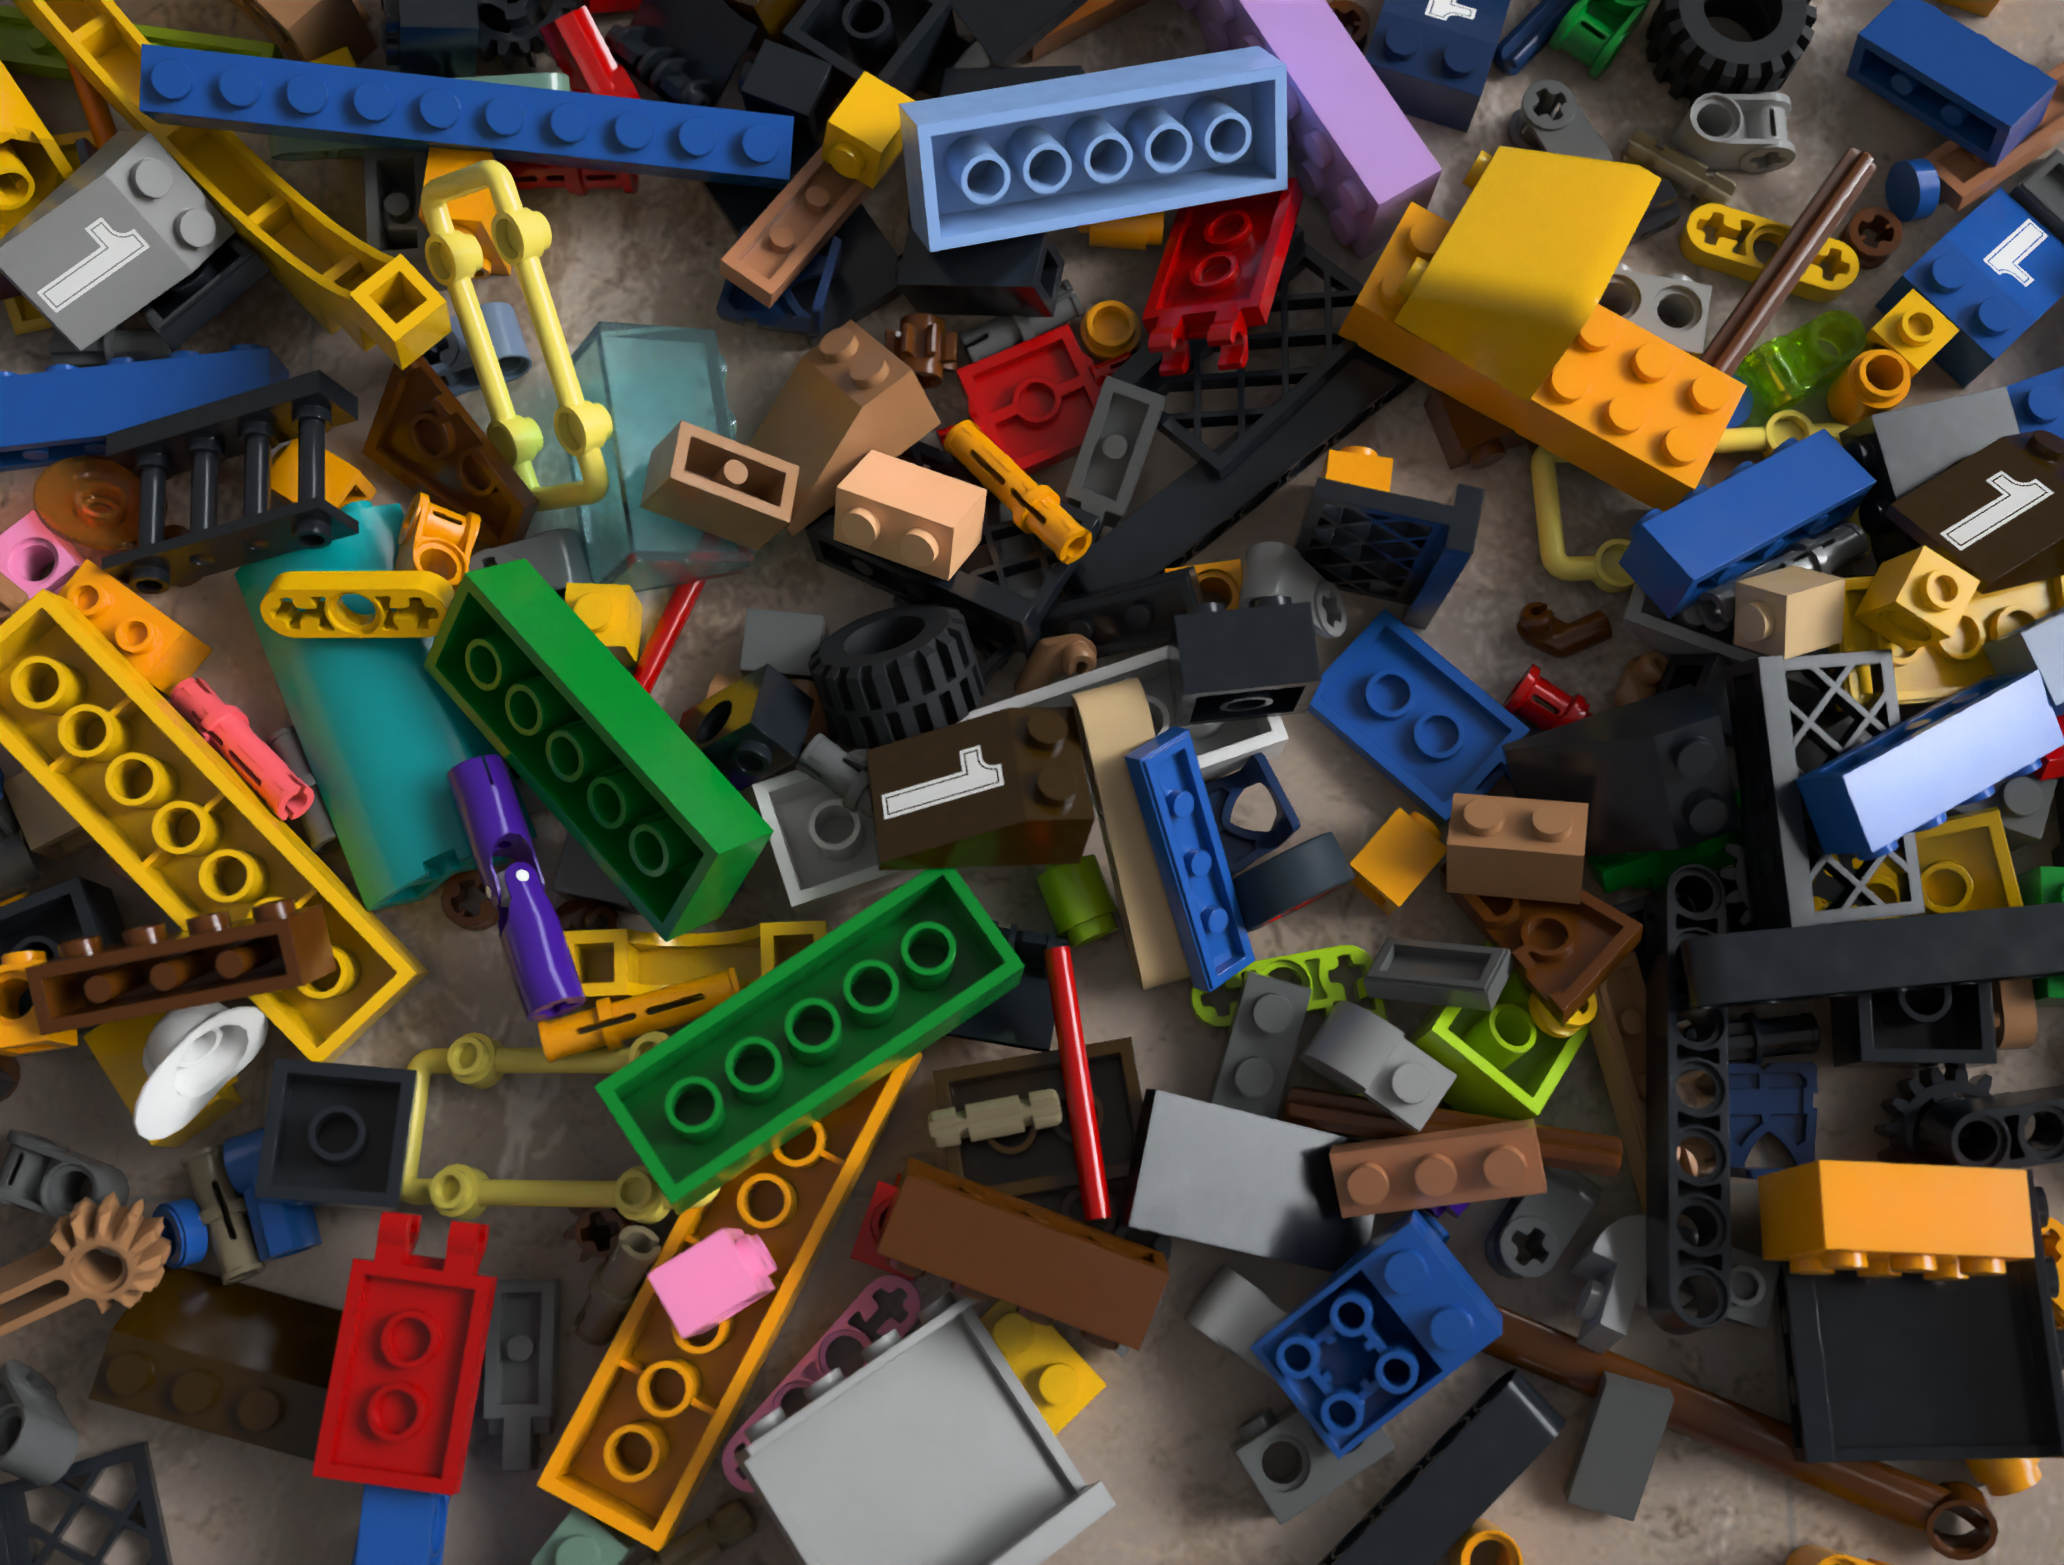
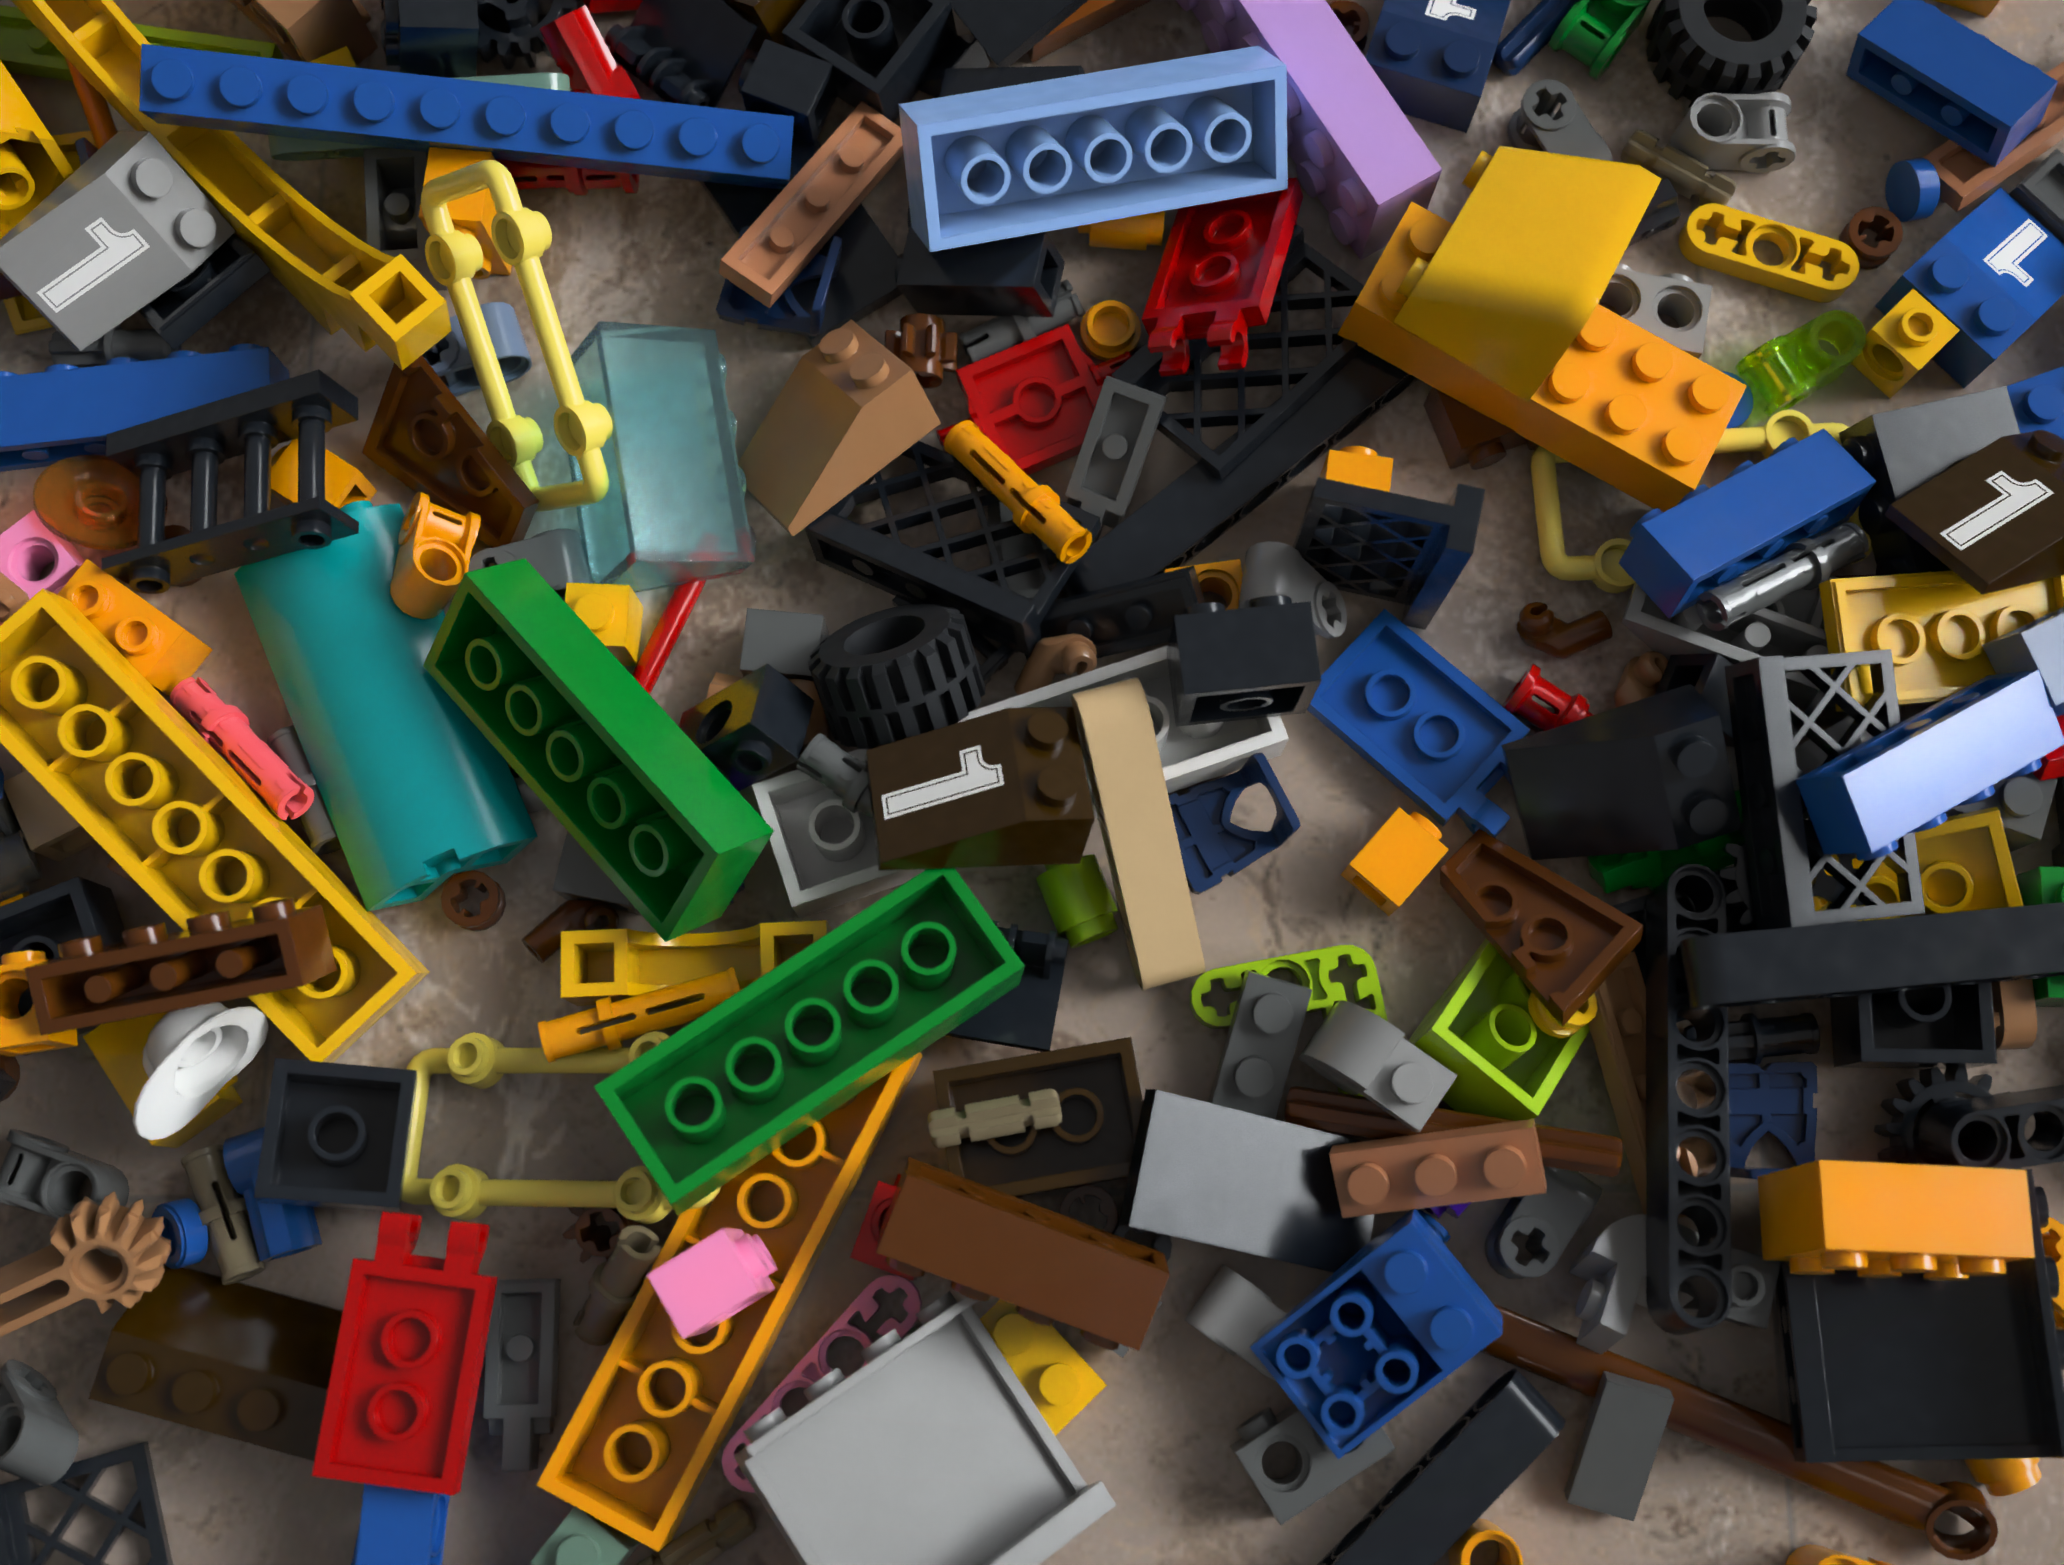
yellow beam [260,571,455,638] -> none
dark purple piece [447,754,586,1021] -> none
medium nougat brick [640,420,800,550] -> none
yellow brick [820,71,915,189] -> none
light nougat brick [833,450,987,581] -> none
red bar [1043,946,1112,1221] -> none
blue tile [1124,726,1255,993] -> none
black wheel [1232,832,1355,932] -> none
dark grey tile [1363,937,1514,1011] -> none
medium nougat brick [1447,793,1589,904] -> none
reddish brown axle [1699,148,1876,377] -> none
tan brick [1734,565,1845,660] -> none
light orange brick [1827,349,1910,427] -> none
yellow brick [1853,545,1980,652] -> none

